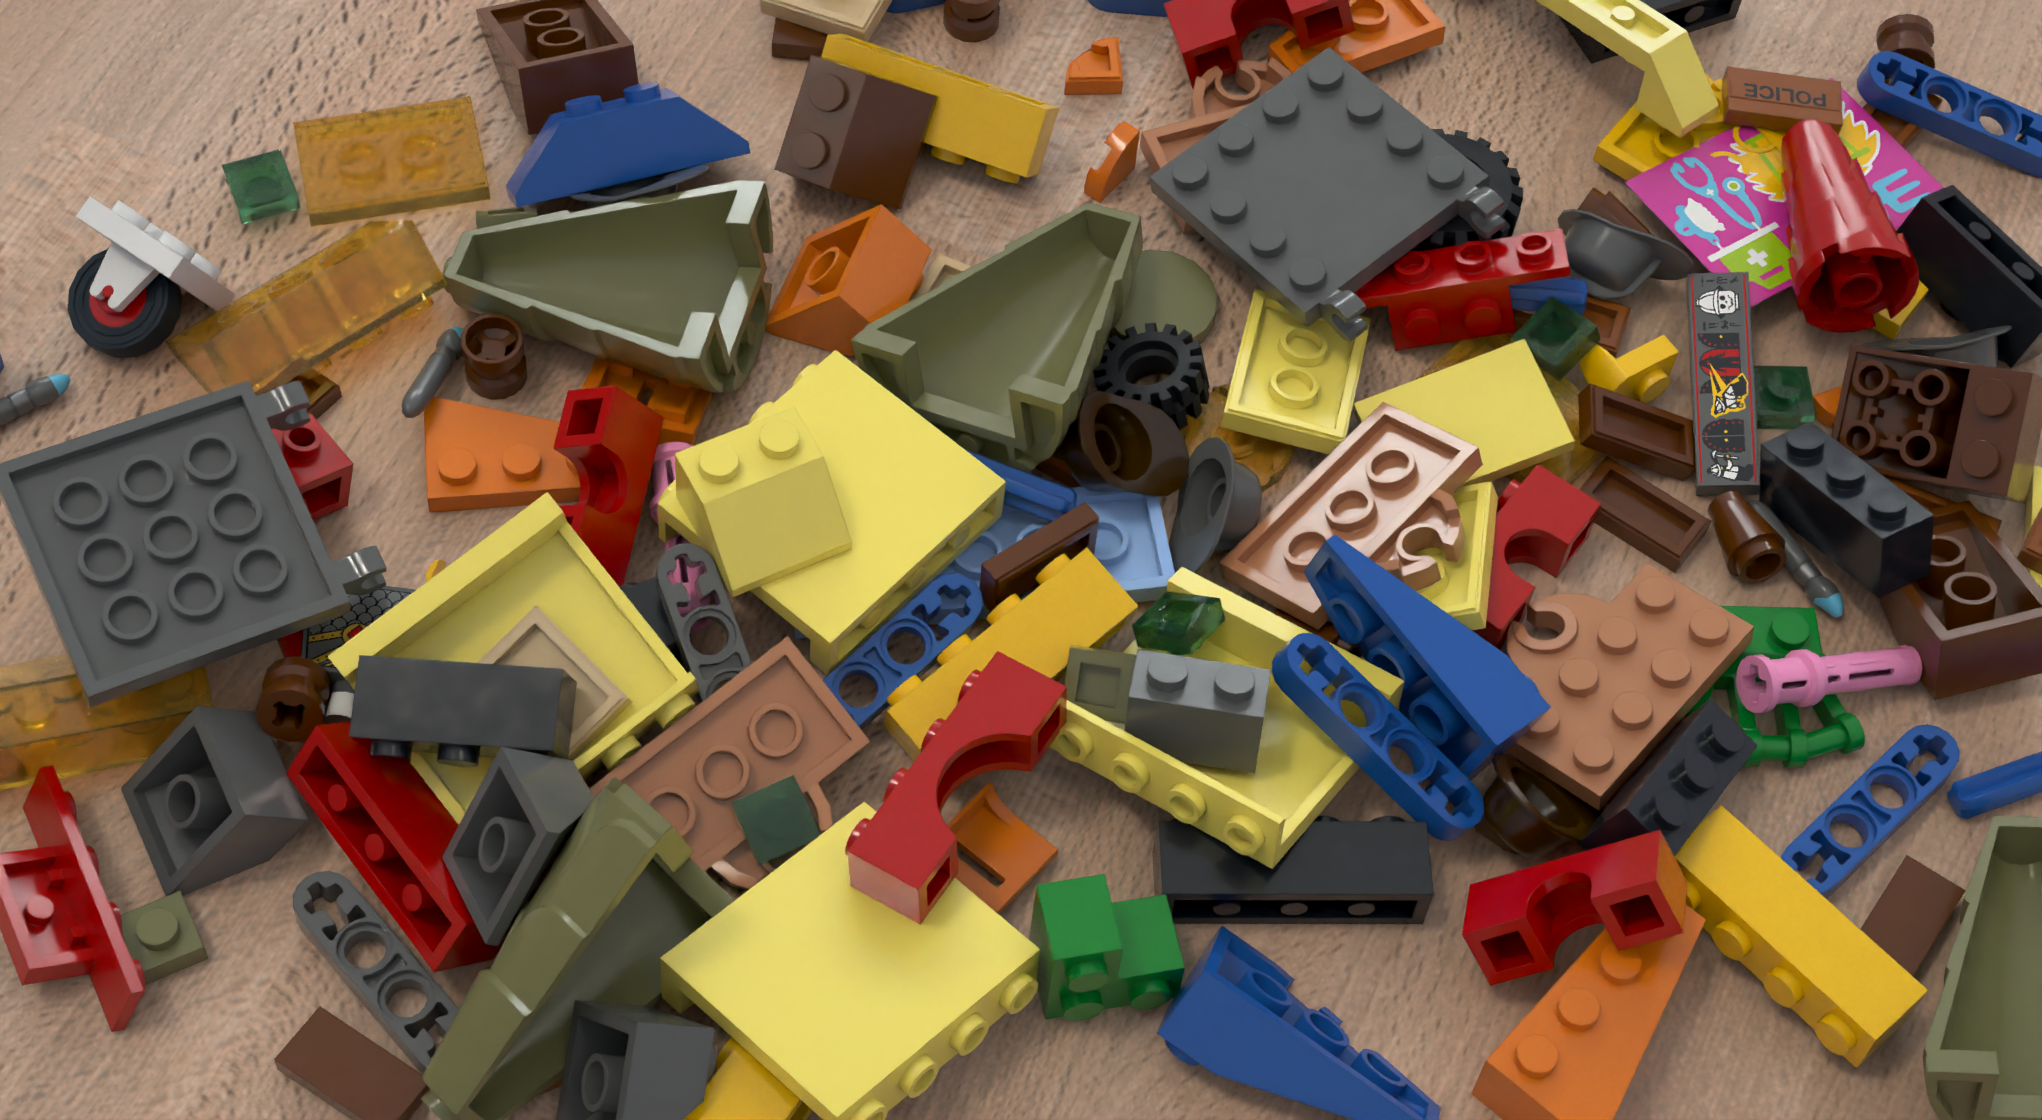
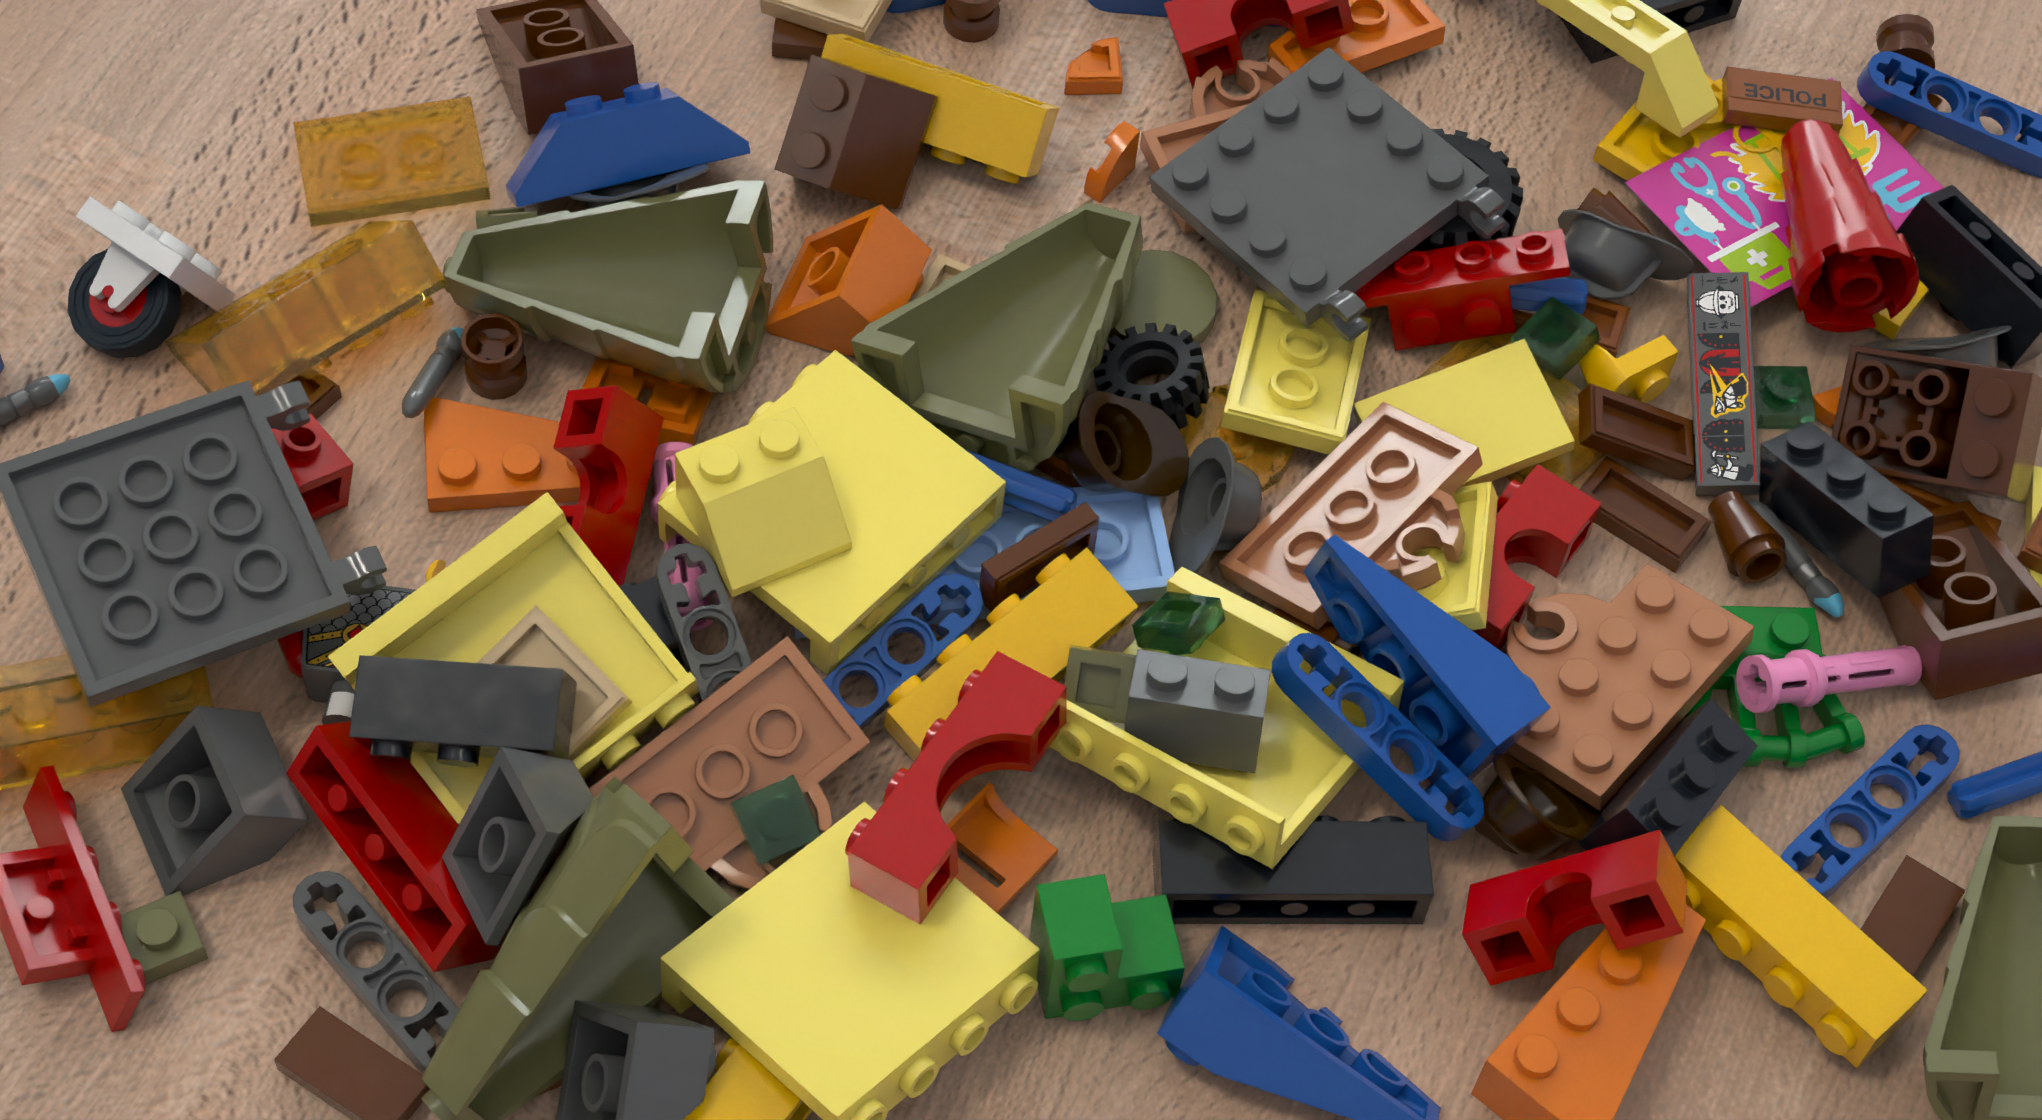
clear green plate [222,149,300,224] -> none
reddish brown wheel [255,657,331,742] -> none

